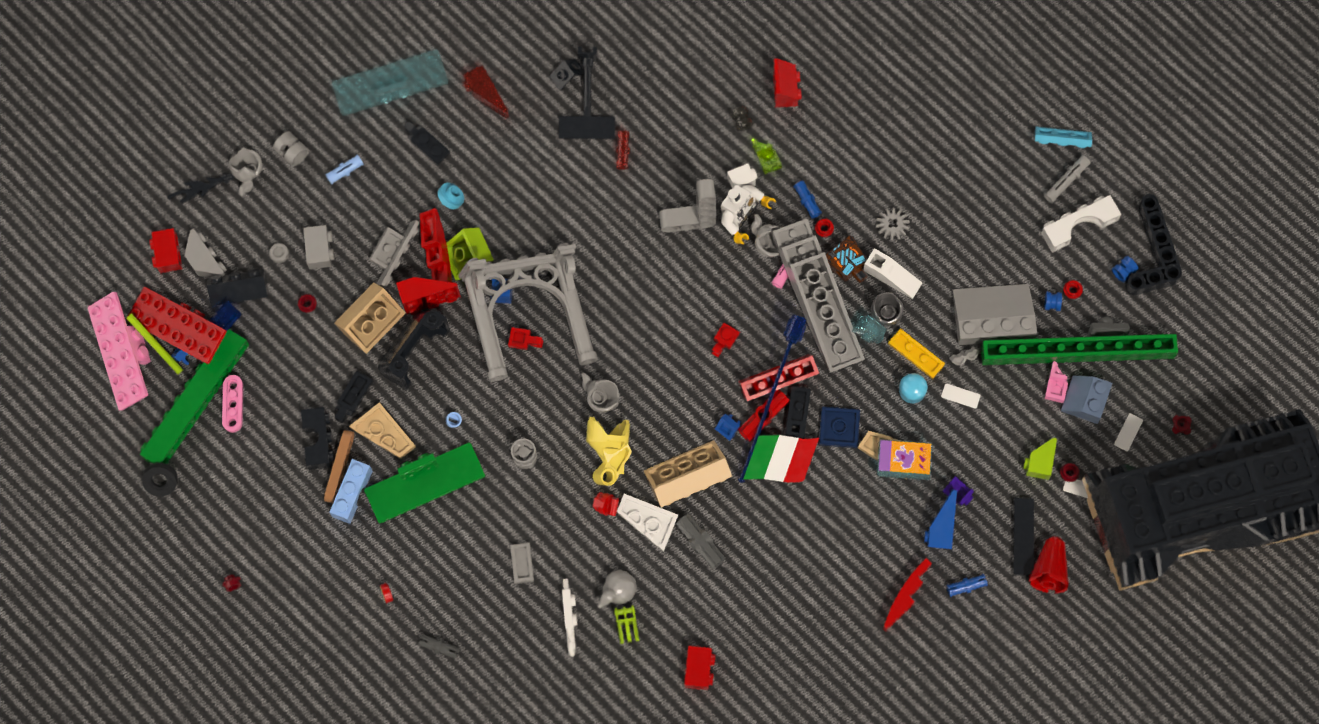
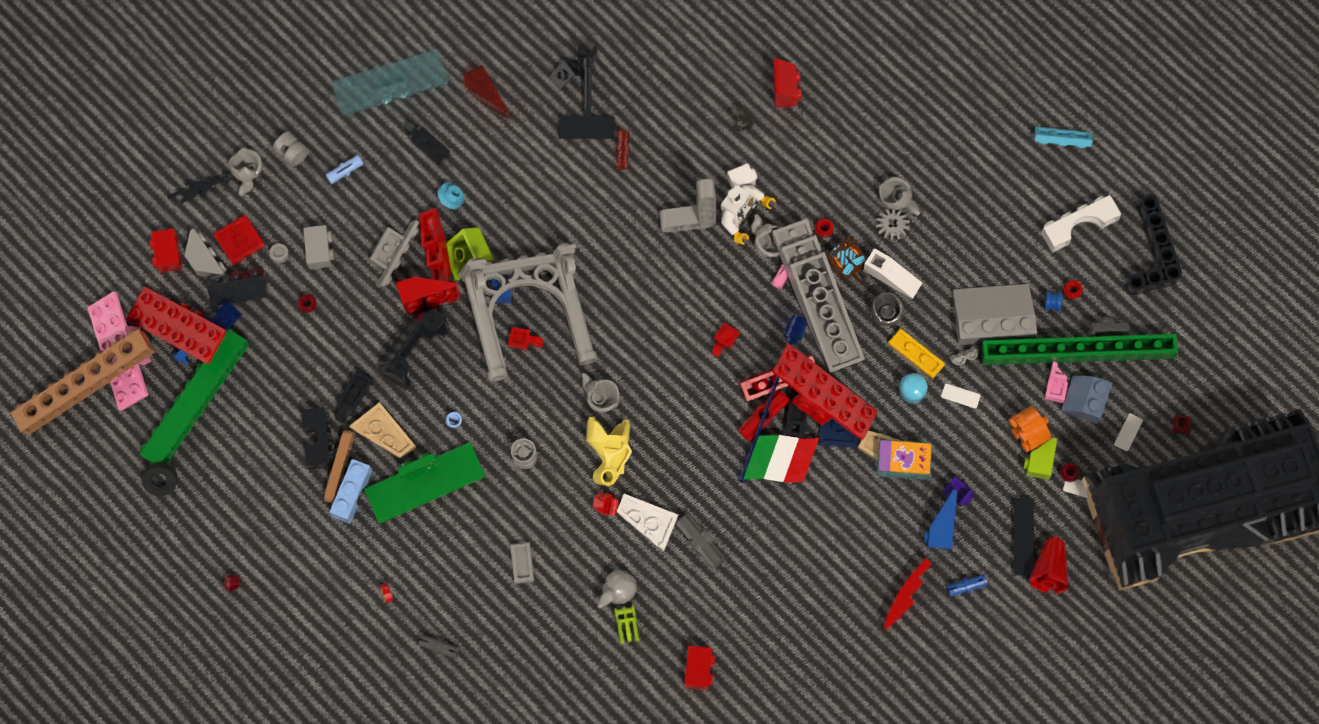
lime bar [126,314,183,375] -> none
bright pink plate [222,375,243,433] -> none
tan slope [334,282,405,354] -> none
white plate [562,579,577,657] -> none
tan slope [644,440,732,507] -> none
blue tile [715,414,741,441] -> none
clear neon green slope [751,139,782,174] -> none
blue pin [793,181,822,219] -> none
clear light blue brick [852,316,887,344] -> none
light grey pin [1044,155,1091,203] -> none
blue wheel [1112,256,1139,283] -> none
none -> medium nougat brick [11,329,156,435]
none -> red tile [213,215,265,266]
none -> red bracket [772,344,877,440]
none -> light grey hair [879,177,920,216]
none -> orange piece [1008,406,1051,452]

